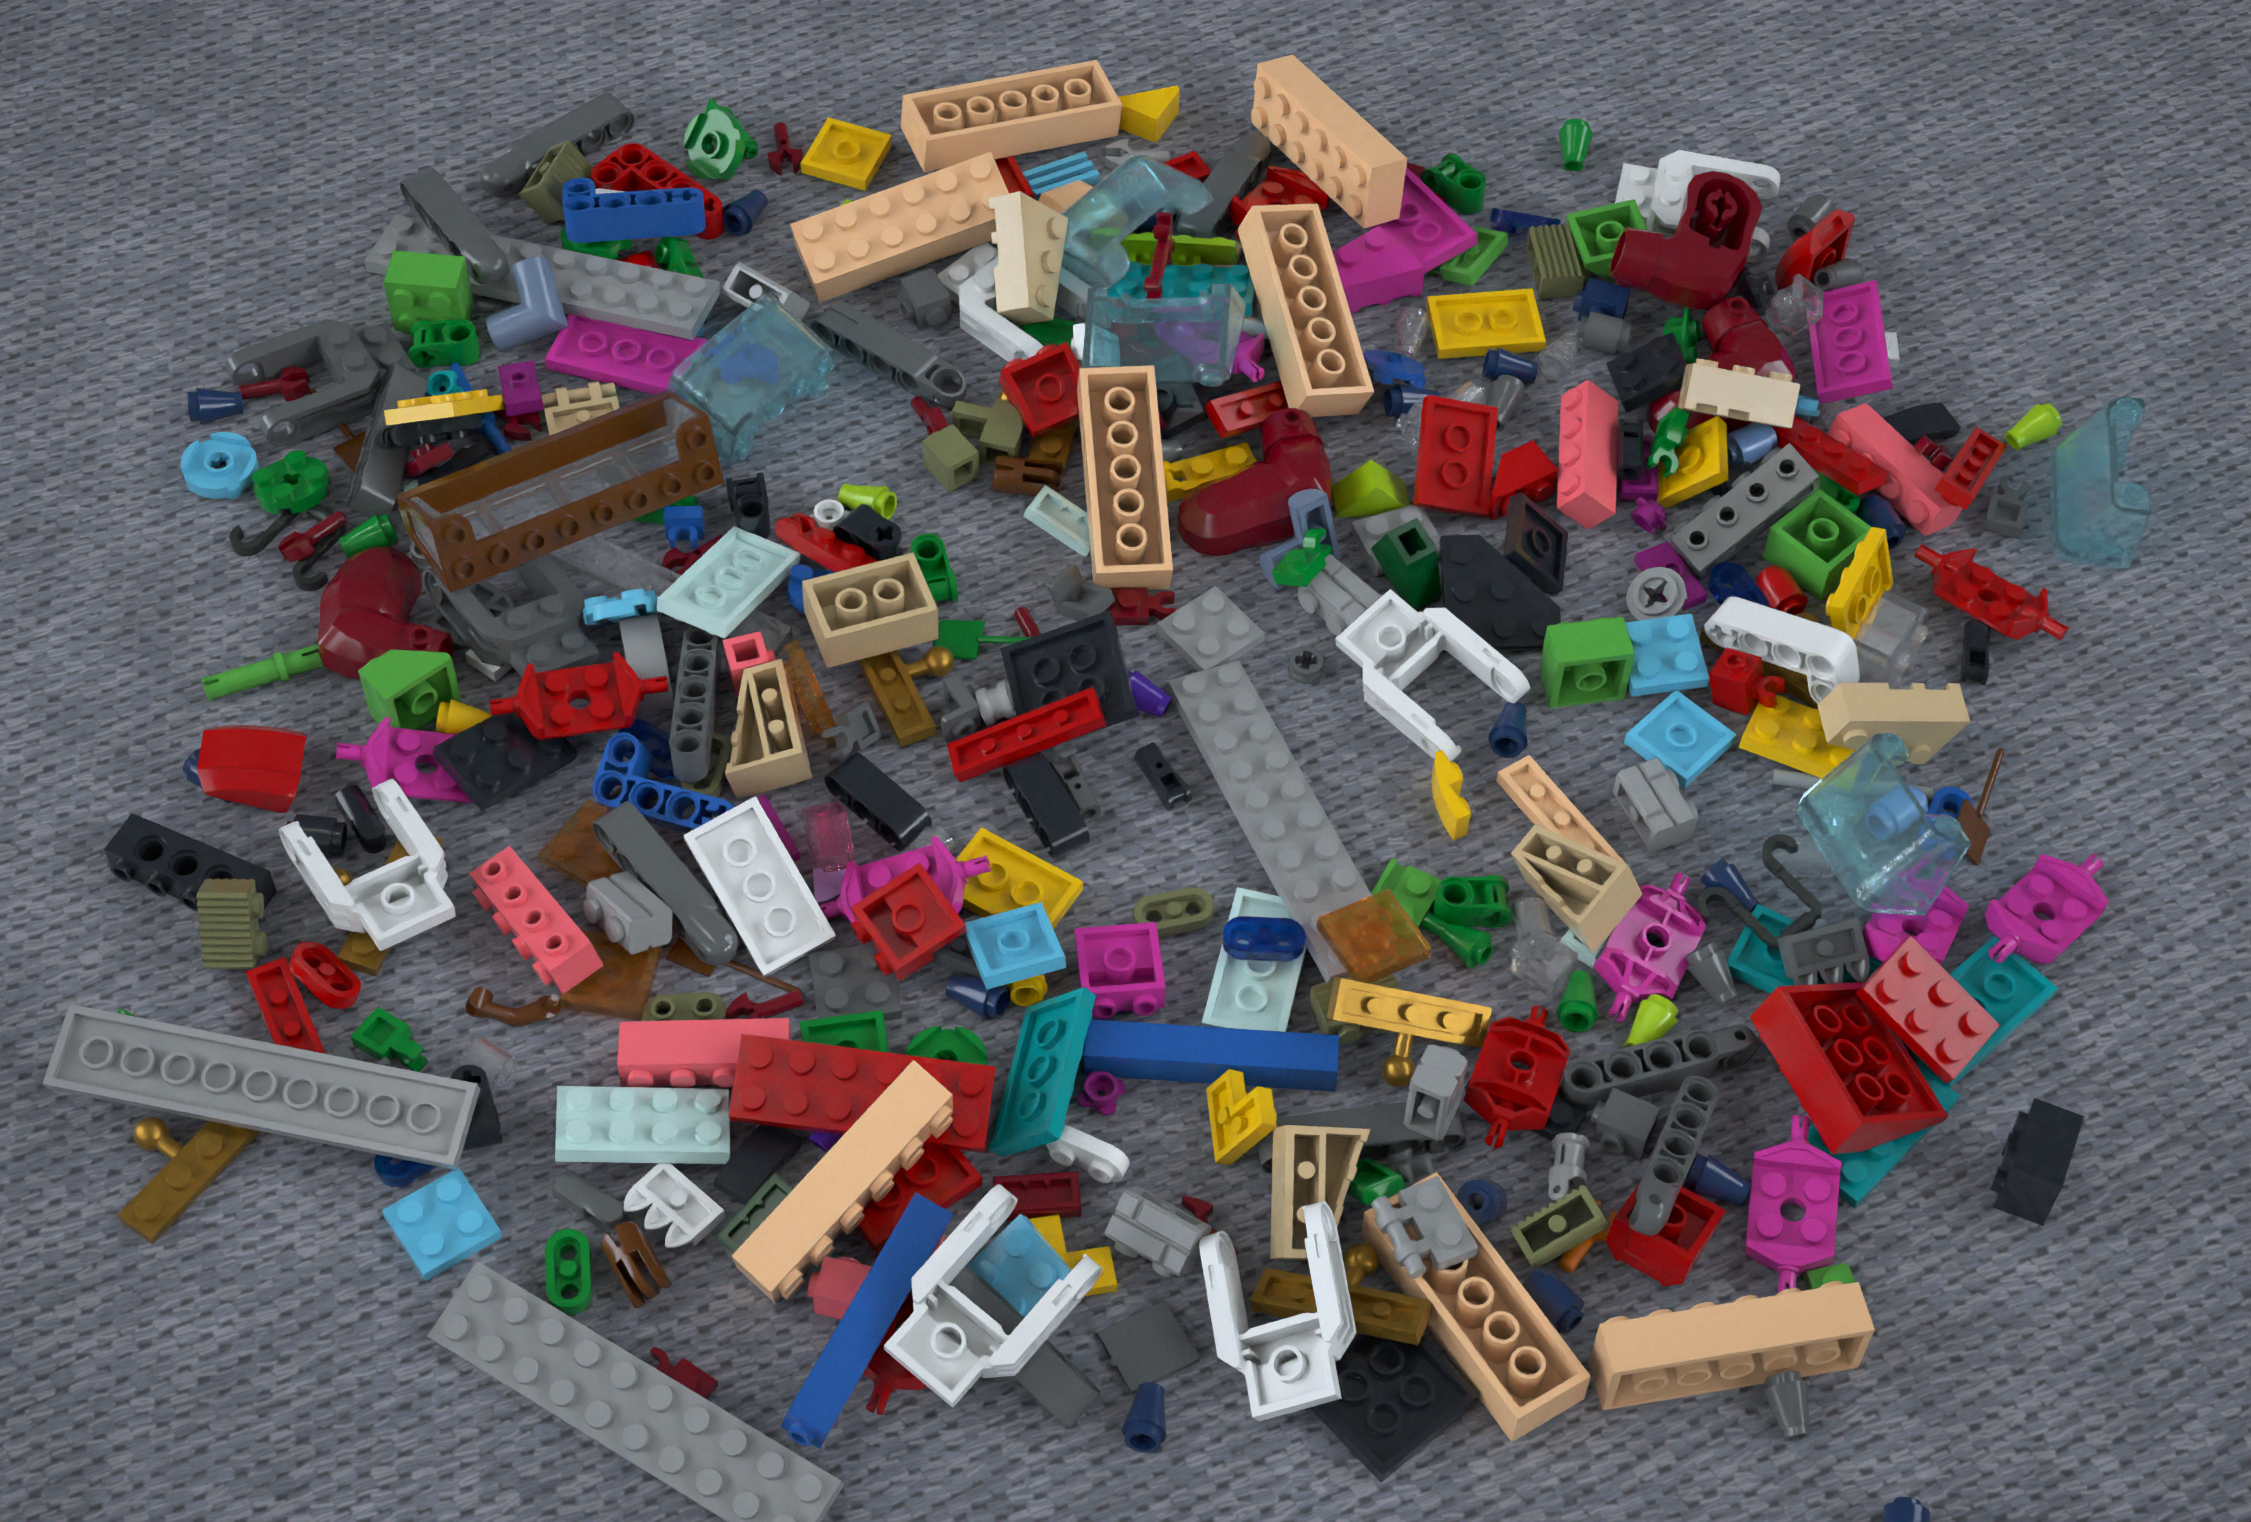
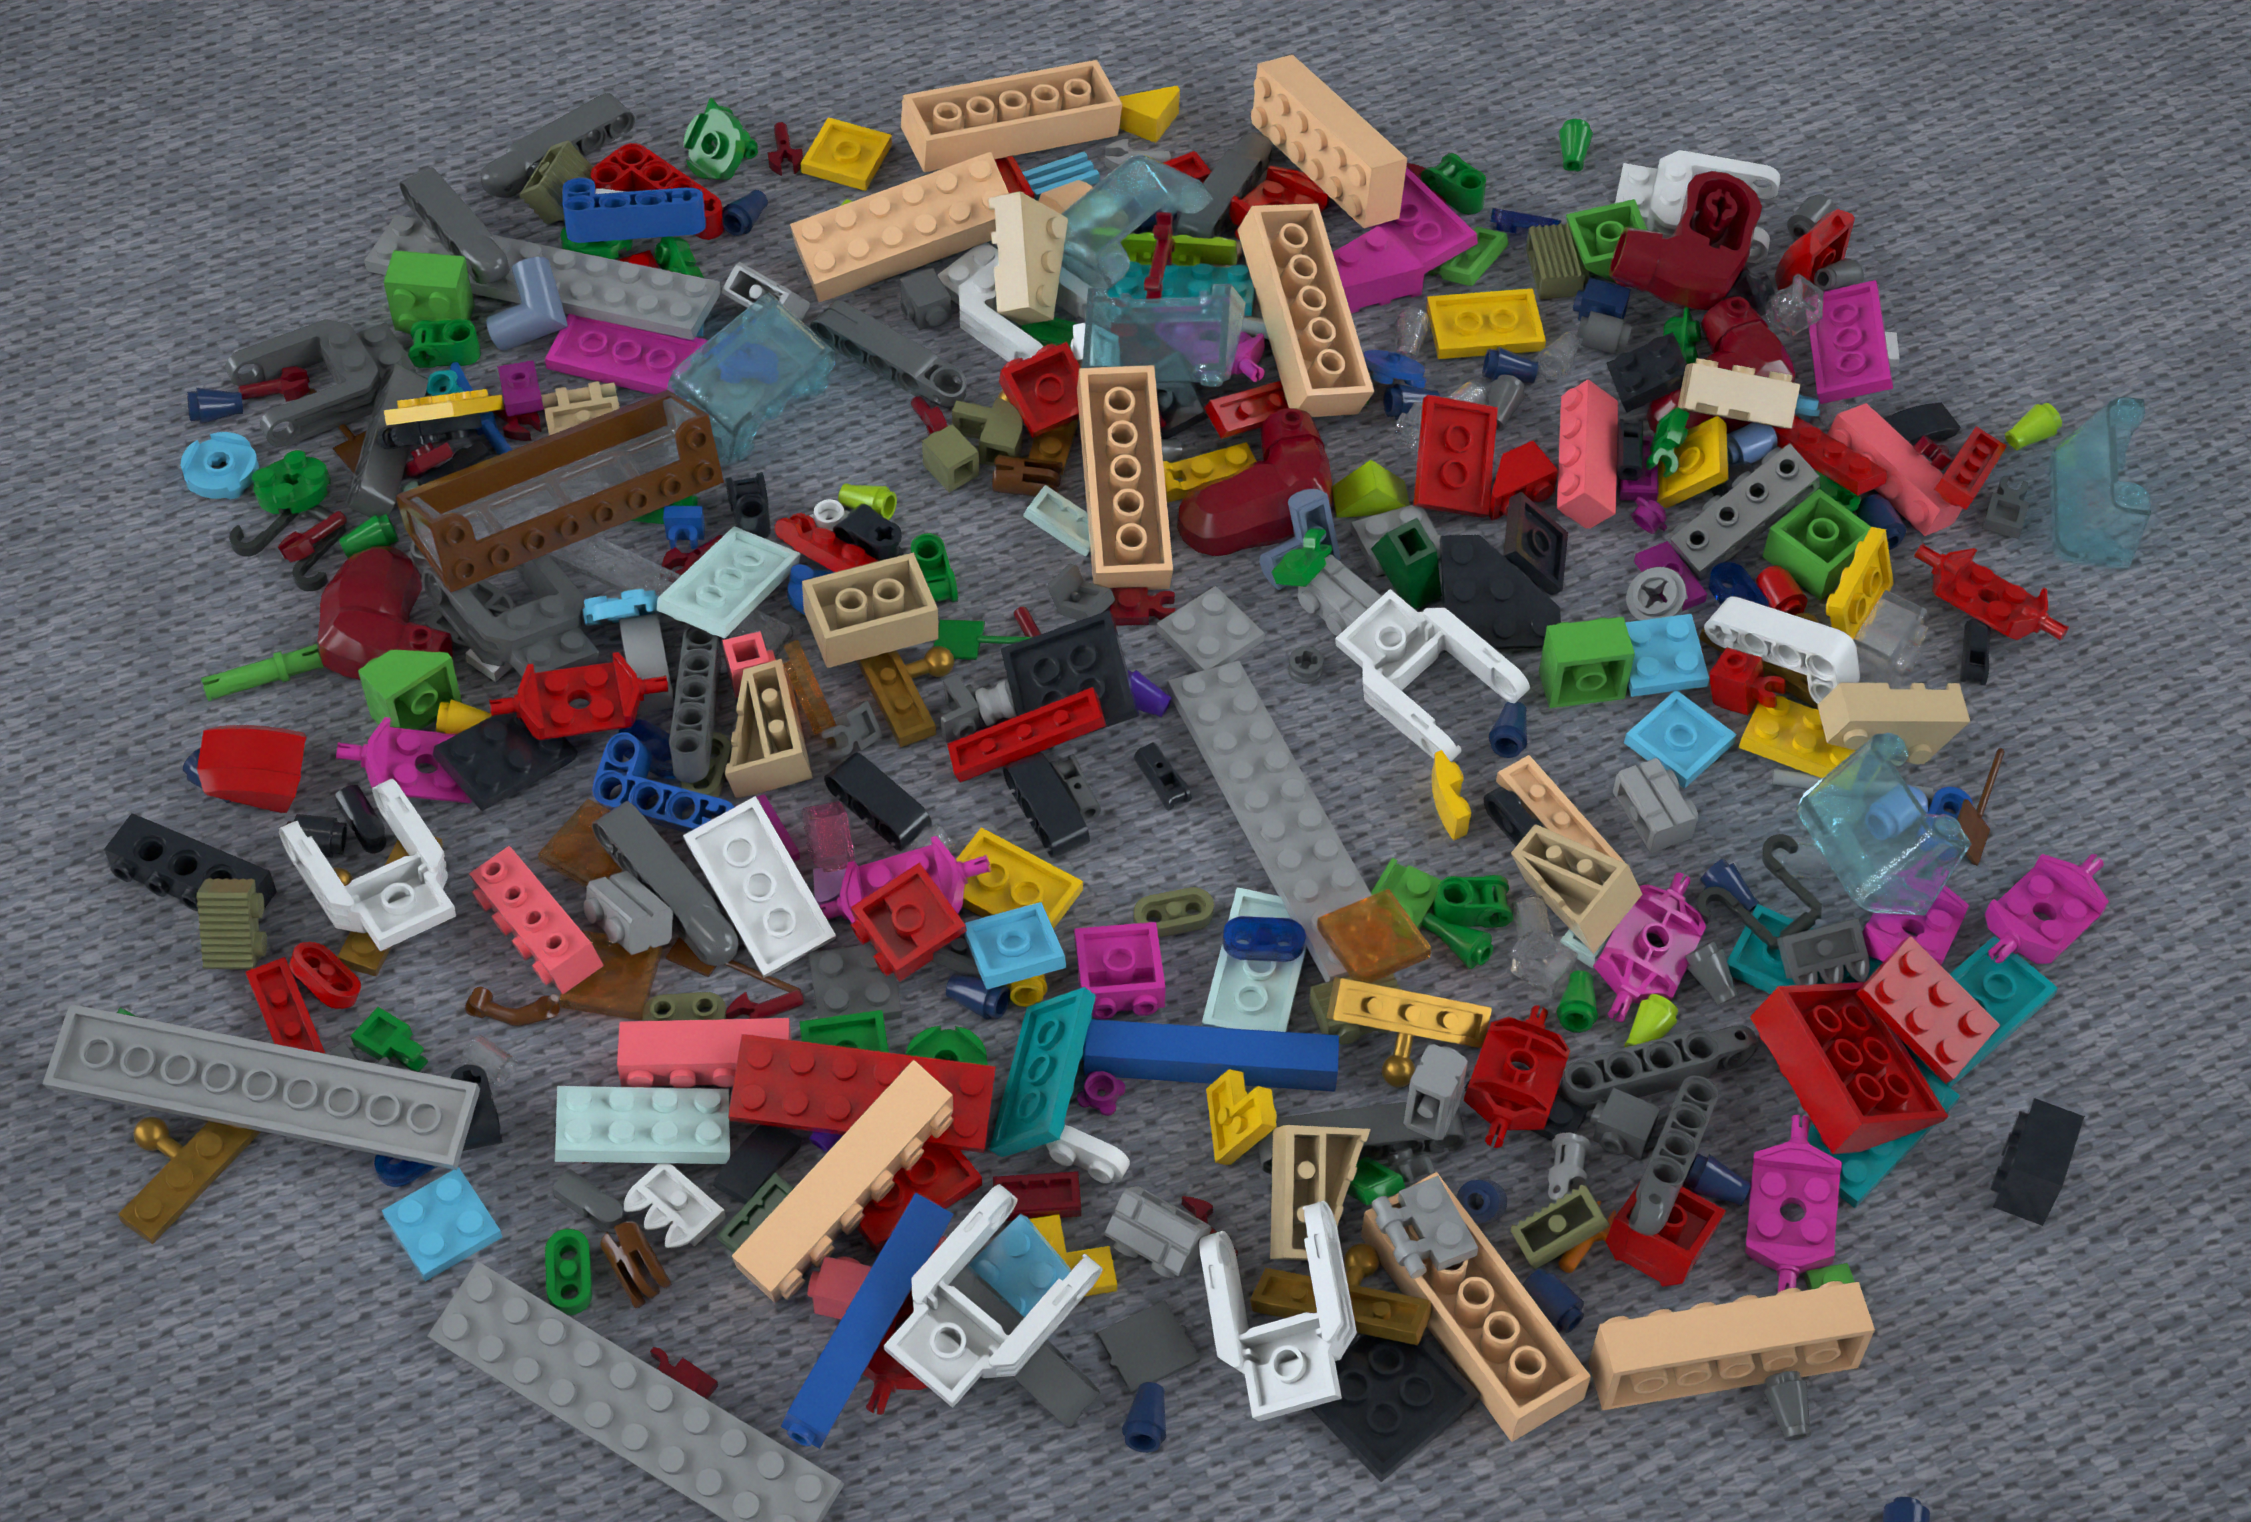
none -> black plate [1484,787,1544,846]

